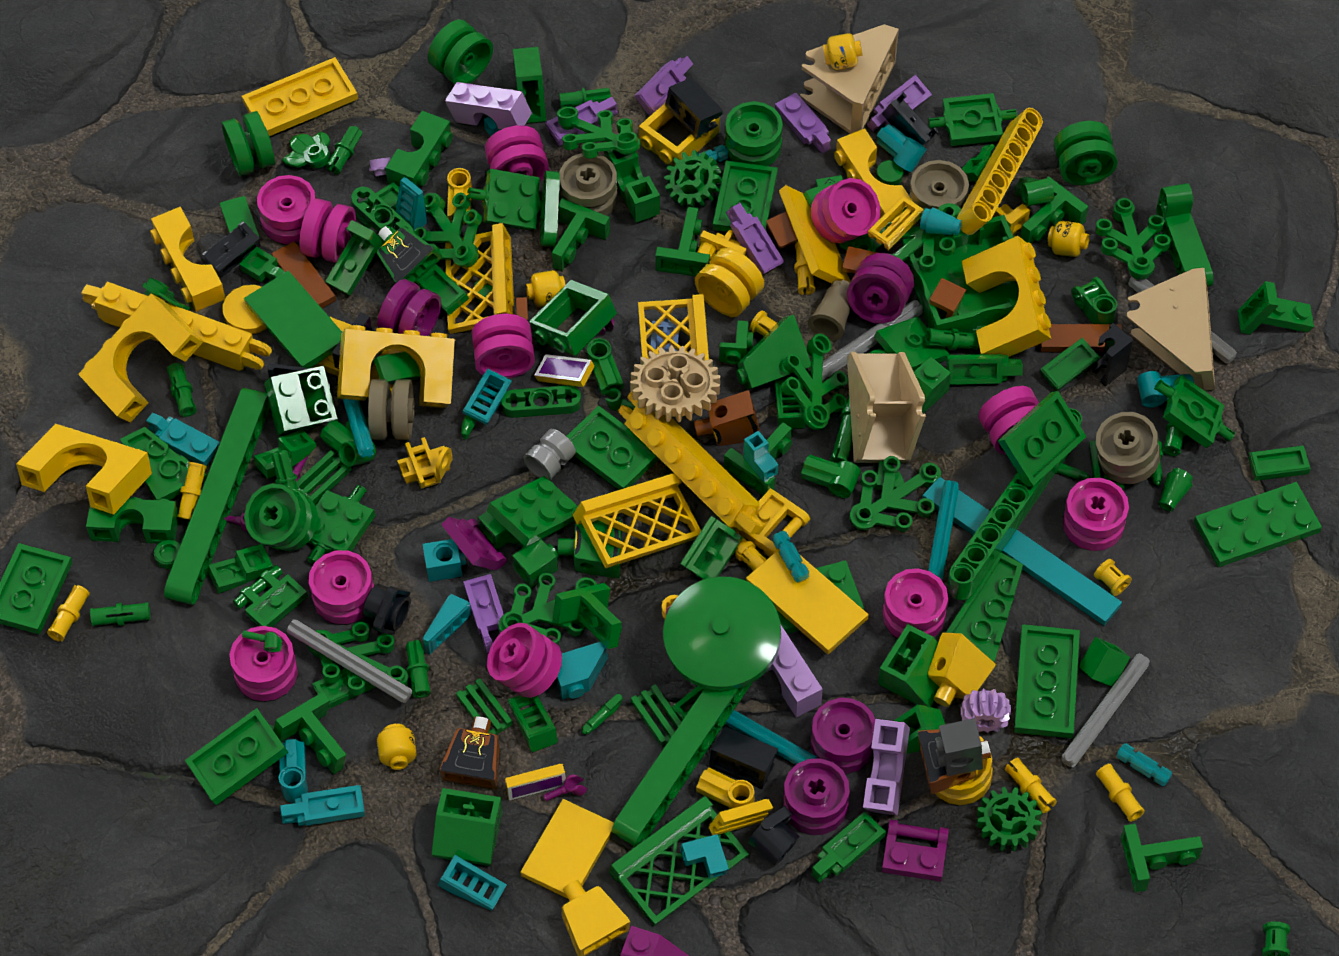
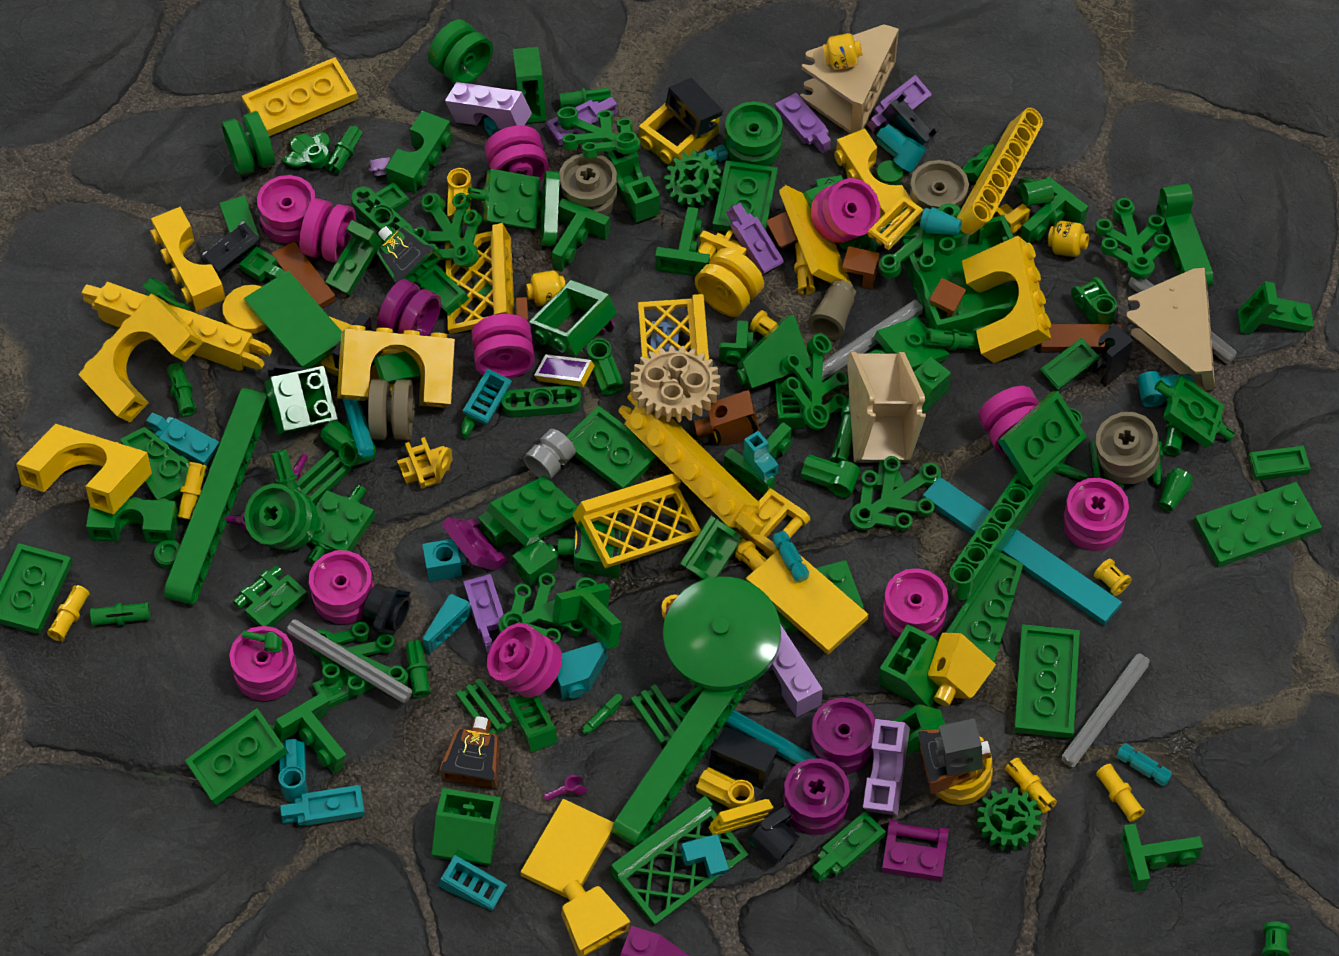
green slope [207,544,273,593] -> none
green slope [254,429,316,479] -> none
yellow head [377,724,417,770] -> none
teal slope [396,177,427,231] -> none
tile [505,764,566,800] -> none
green hand [605,388,635,410] -> none
medium lavender hinge [635,56,693,116] -> none
magenta wheel [847,253,914,324] -> none
green plate [928,93,1017,146] -> none
teal axle [928,480,959,581] -> none
green hinge [946,354,1023,385] -> none
lavender gear [961,688,1011,733] -> none
green wheel [1053,121,1118,186] -> none
green panel [1079,637,1130,687] -> none

